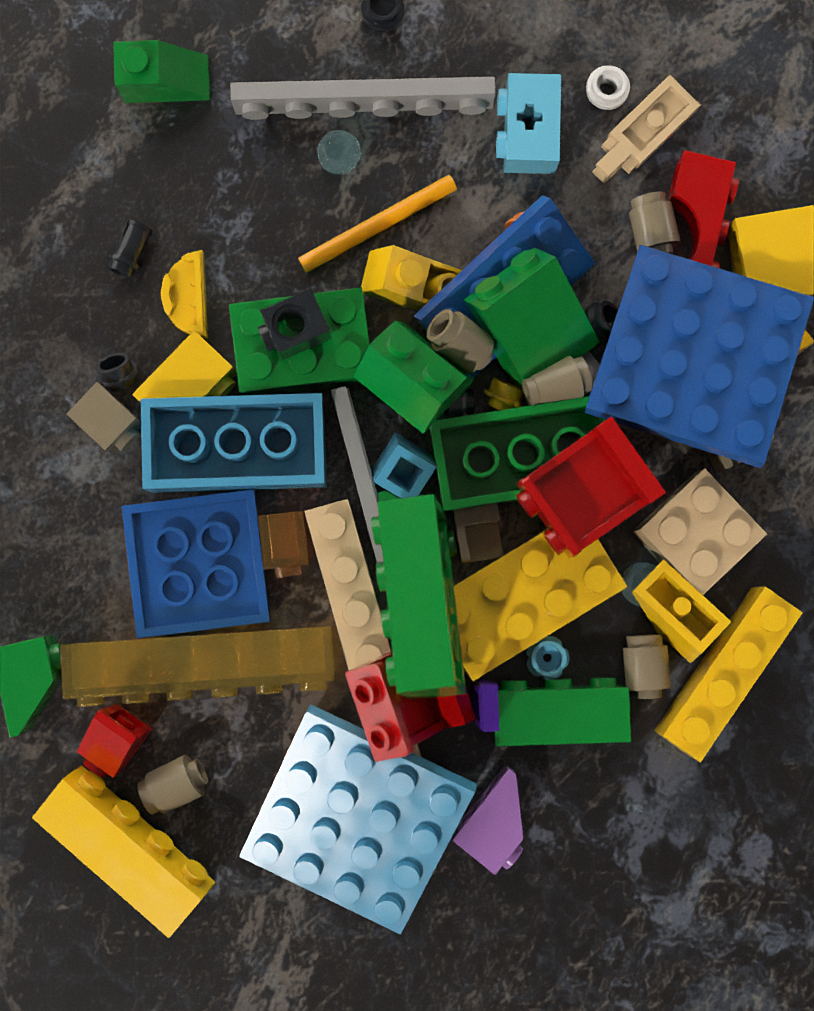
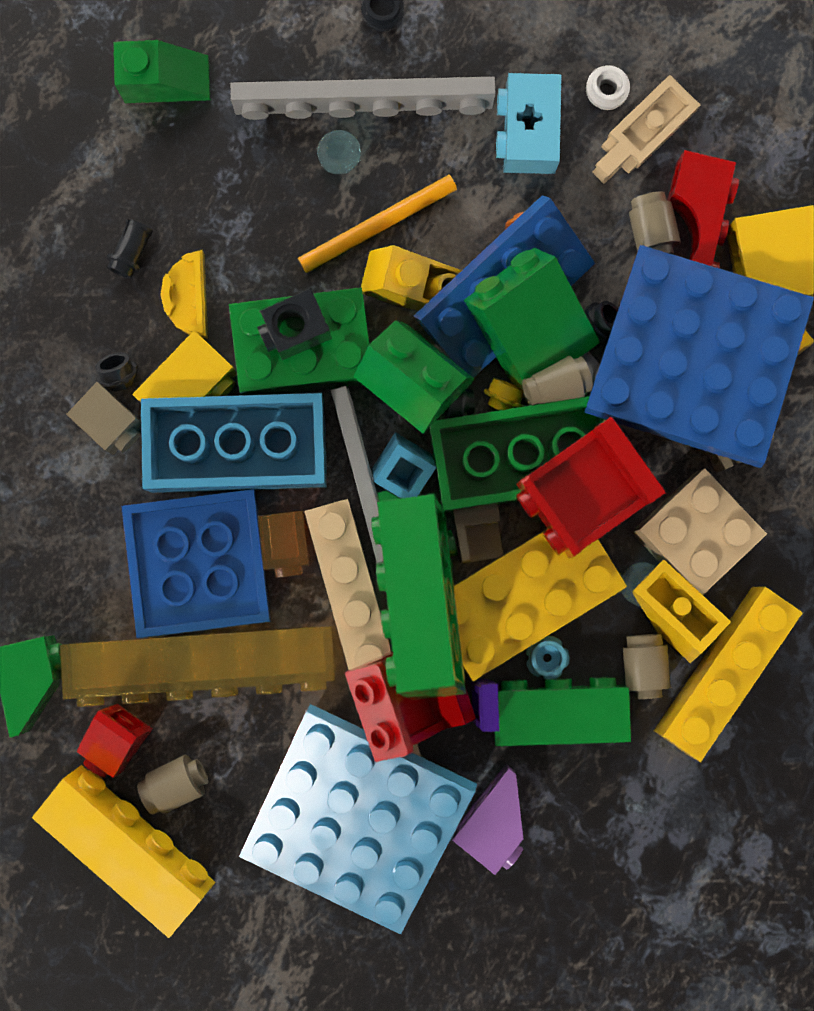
dark tan brick [427,309,494,373] -> none

